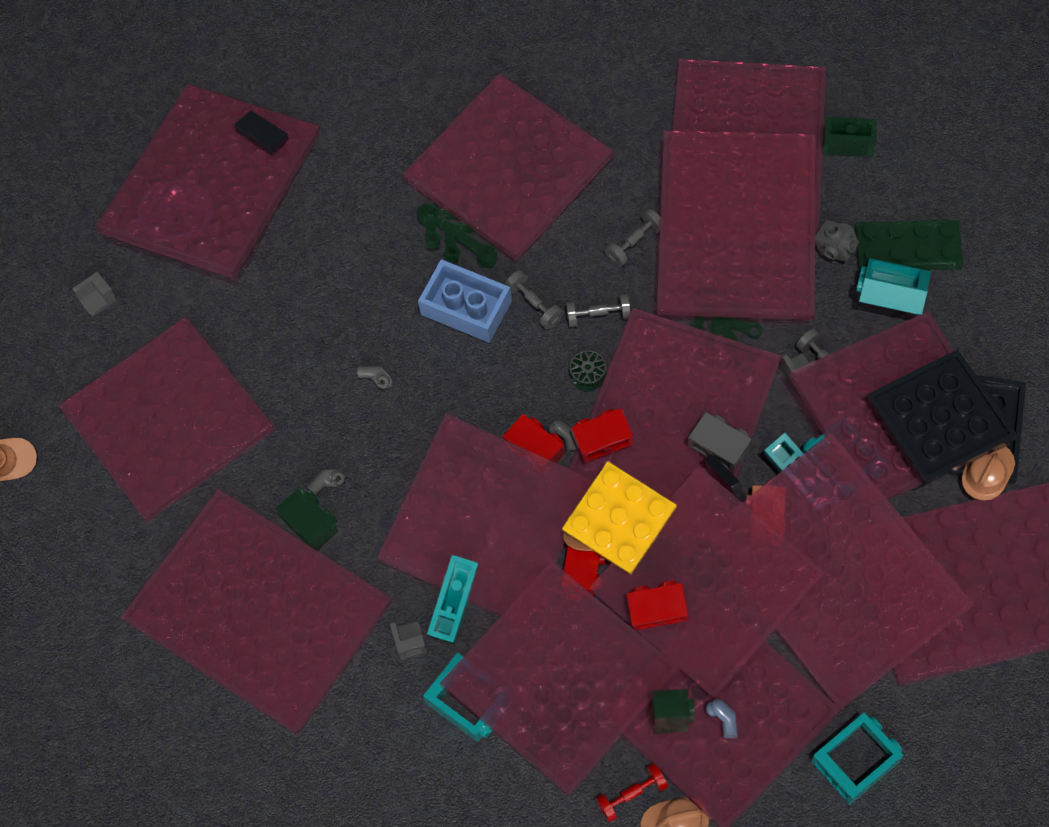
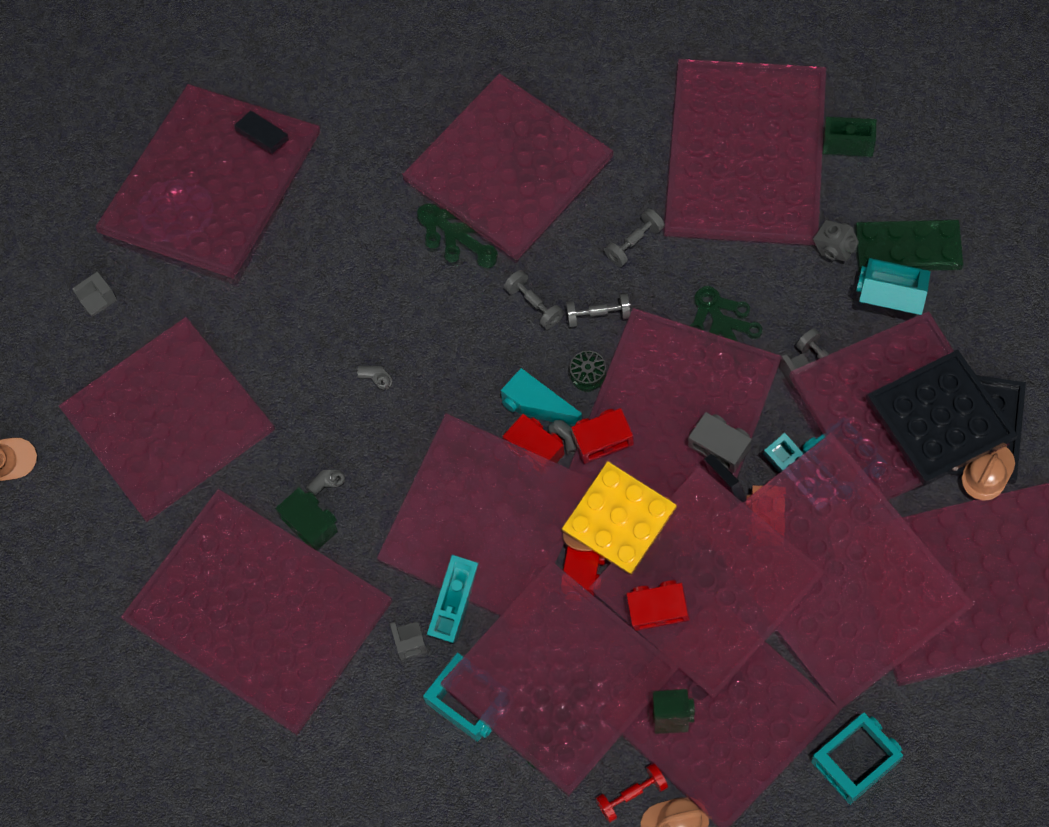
medium blue brick [418,259,512,343] -> none
clear pink plate [657,131,815,320] -> none
sand blue arm [706,699,738,738] -> none
none -> teal slope [501,368,582,426]

